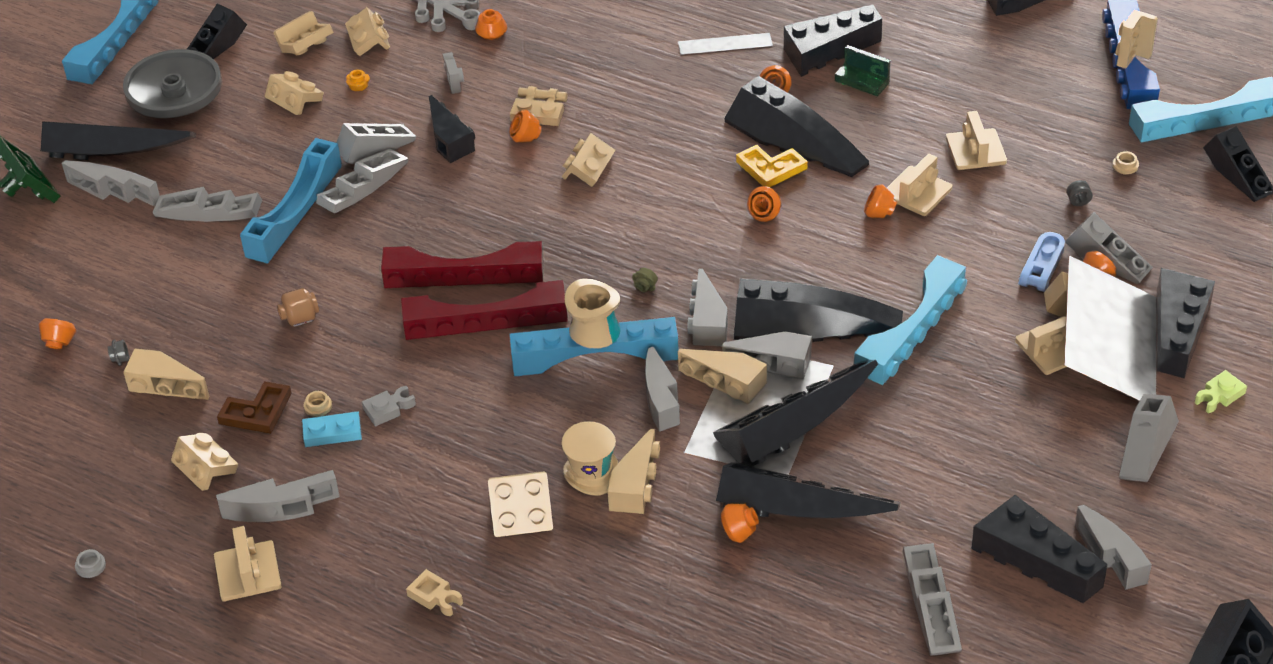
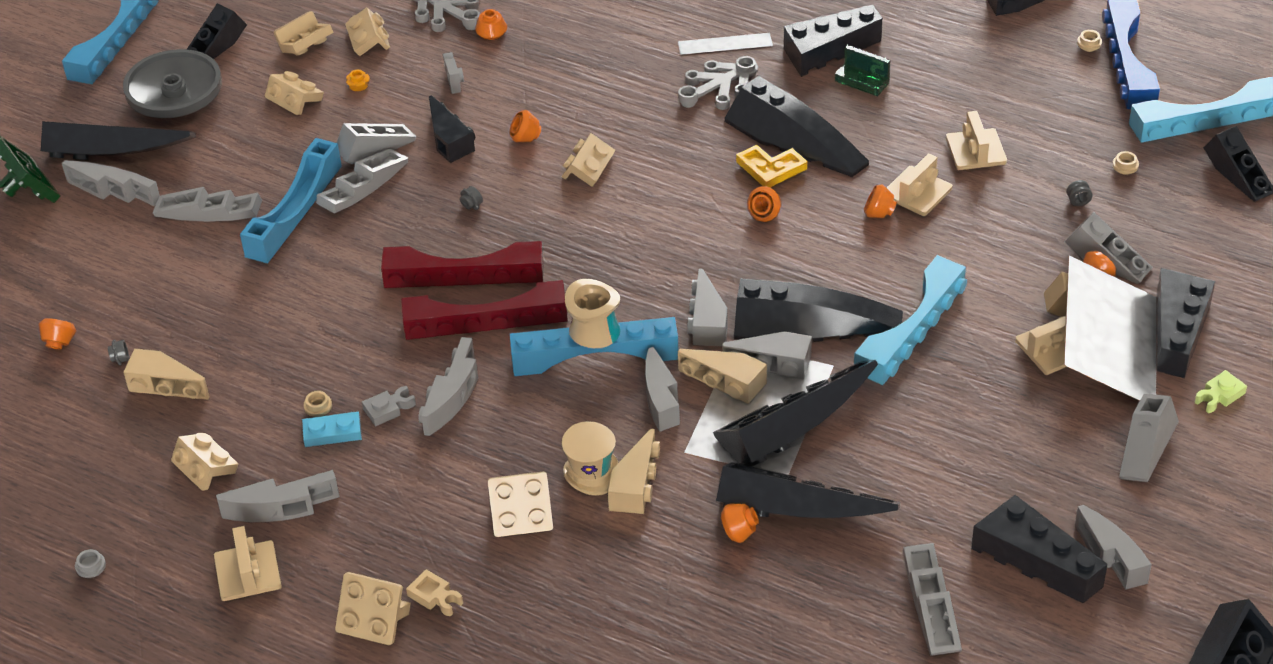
reddish brown plate [217,381,292,434] -> none
medium nougat head [277,288,319,327] -> none
tan plate [510,86,568,126] -> none
olive plate [632,267,658,292] -> none
orange cone [760,65,791,93] -> none
light blue plate [1019,232,1065,292] -> none
tan bracket [1116,10,1158,68] -> none
none -> tan bracket [335,572,411,645]
none -> light grey slope [419,337,478,436]
none -> dark grey plate [460,186,483,210]
none -> light grey plant [678,56,758,110]
none -> tan plate [1077,30,1102,52]

